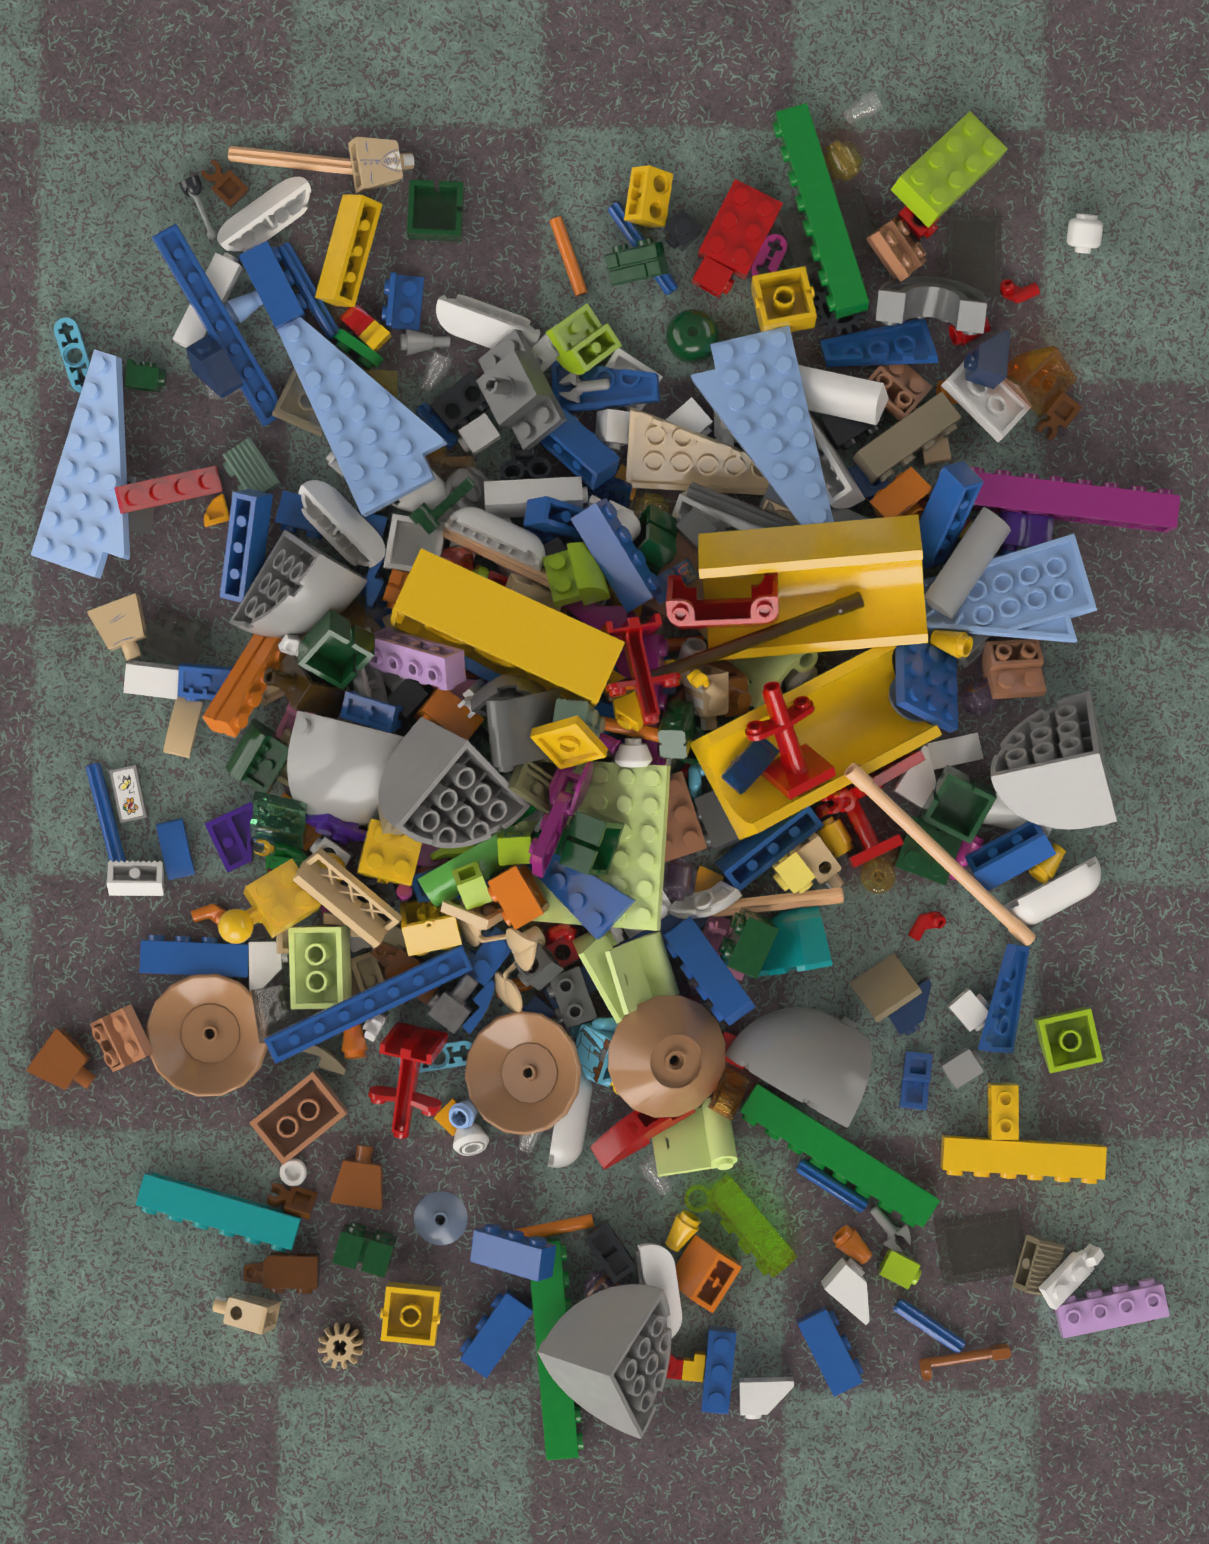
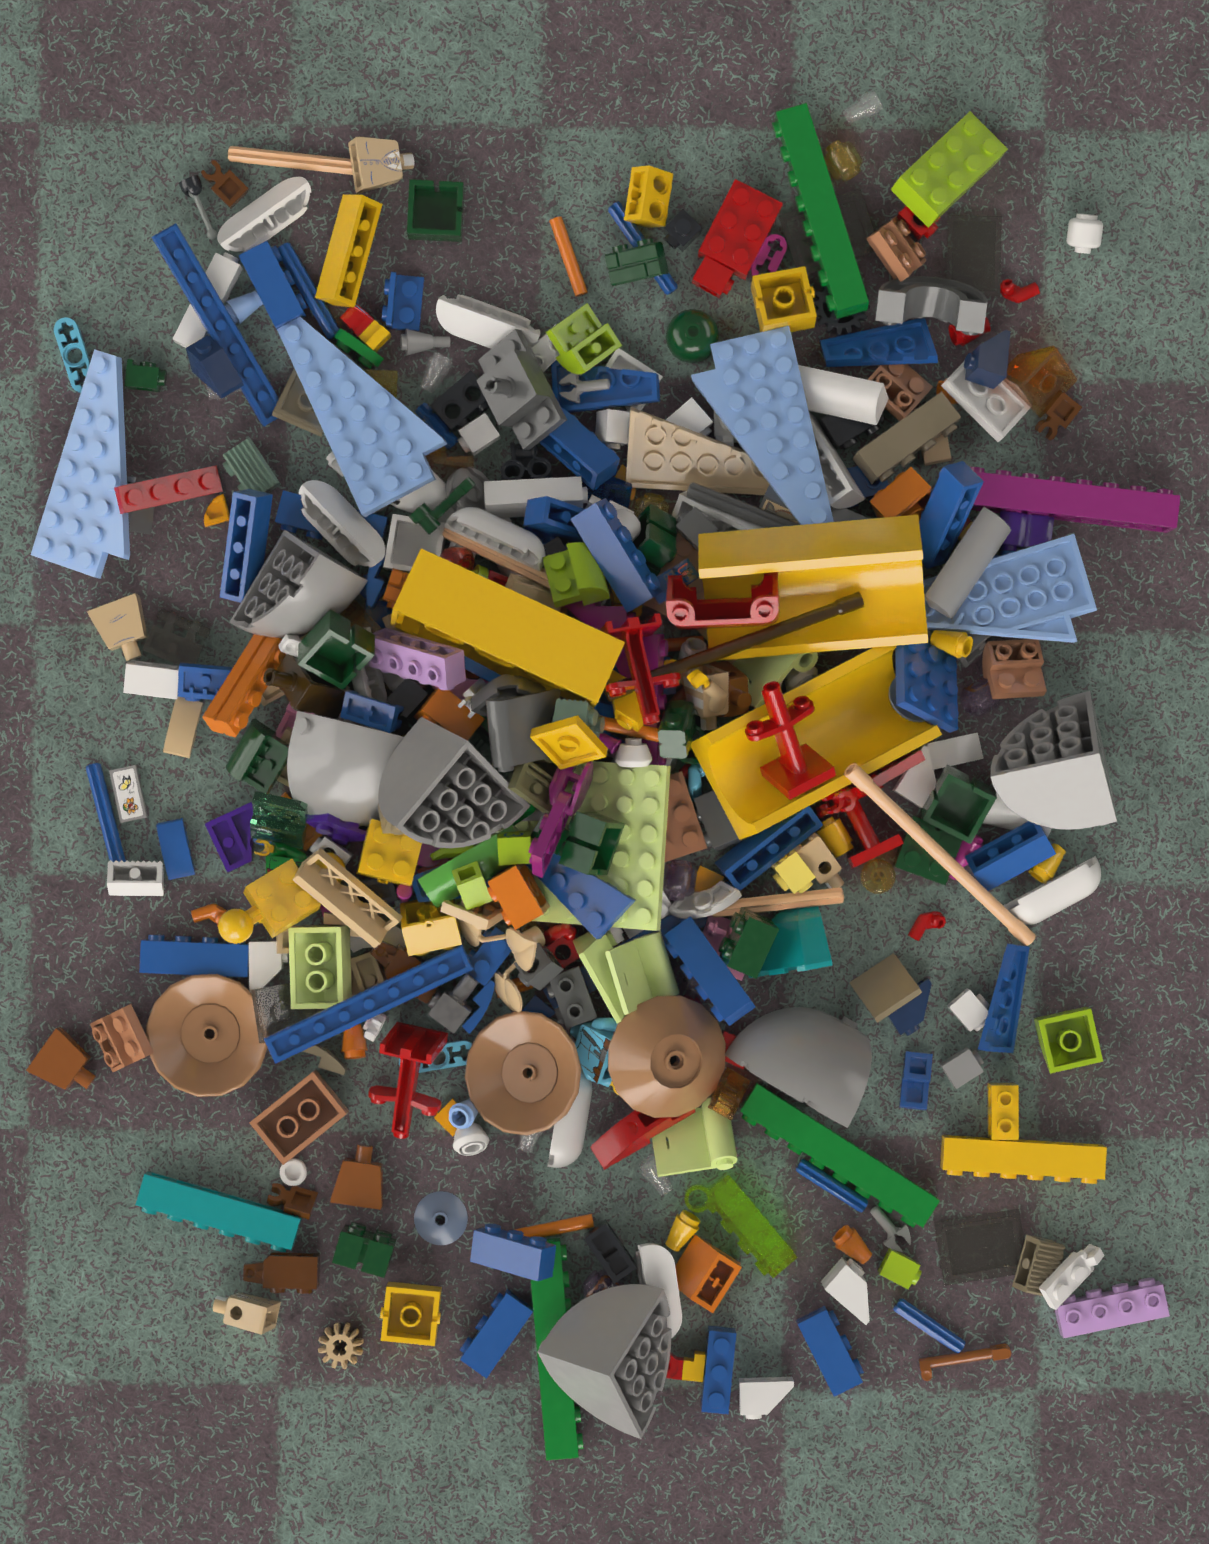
clear blue slope [721,738,779,795] -> none

